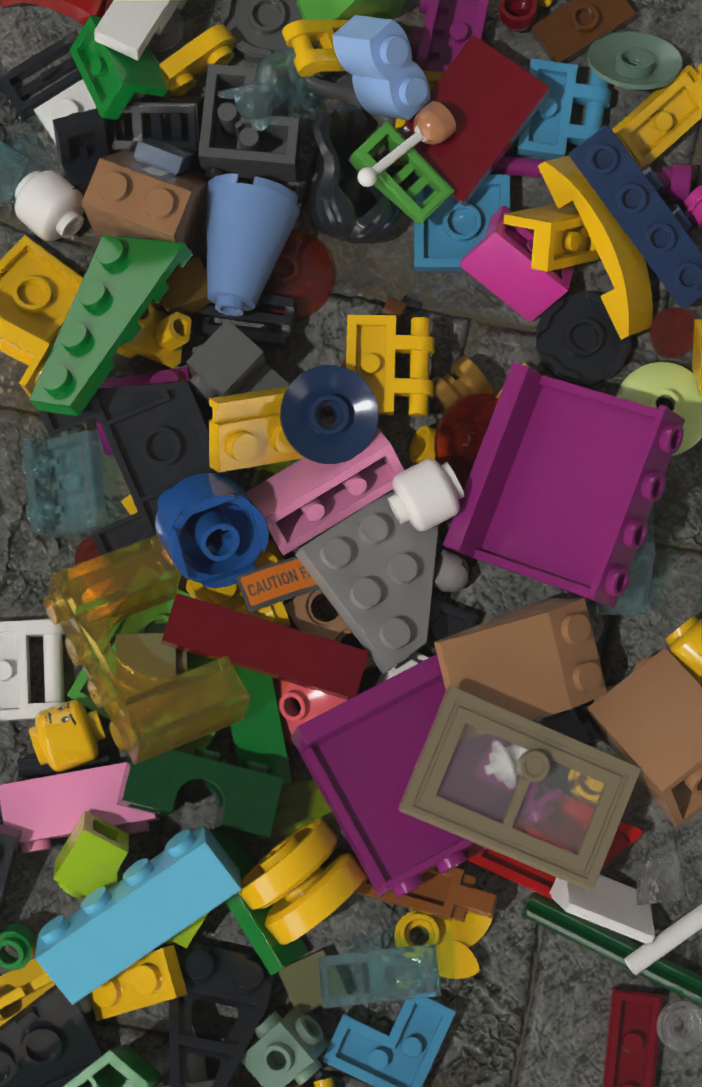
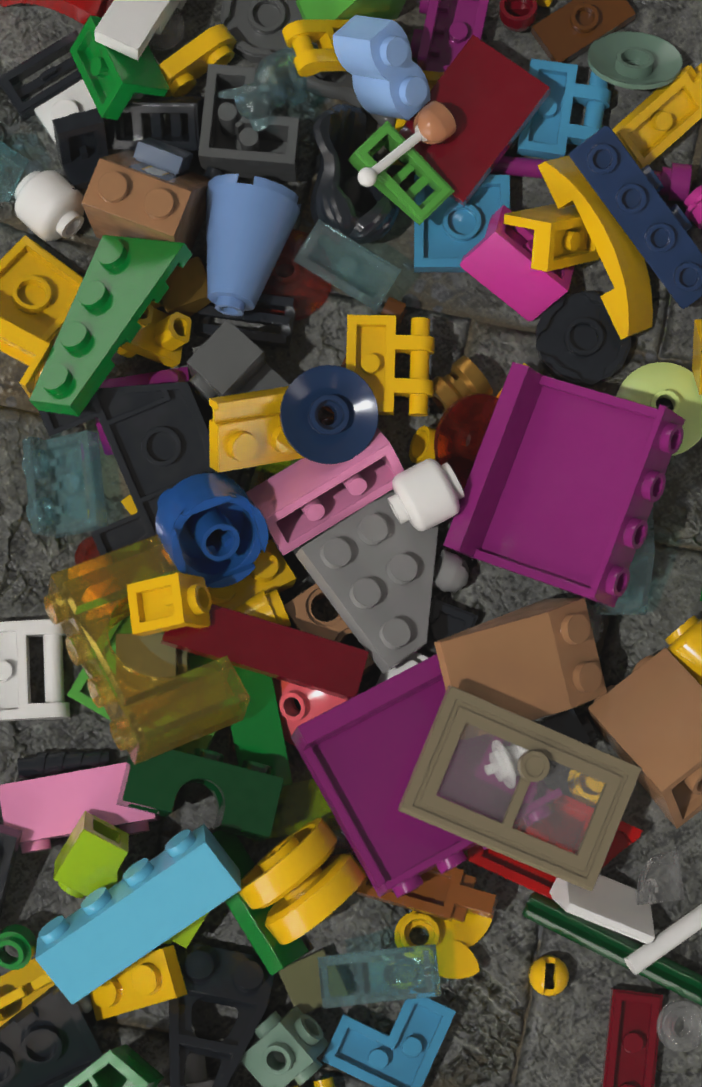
yellow head [28,700,106,772] -> none
orange sticker [236,556,320,612] -> none
clear red tile [648,308,695,358] -> none
none -> yellow bracket [127,572,211,636]
none -> clear light blue slope [294,219,401,311]
none -> yellow hinge [528,955,569,996]

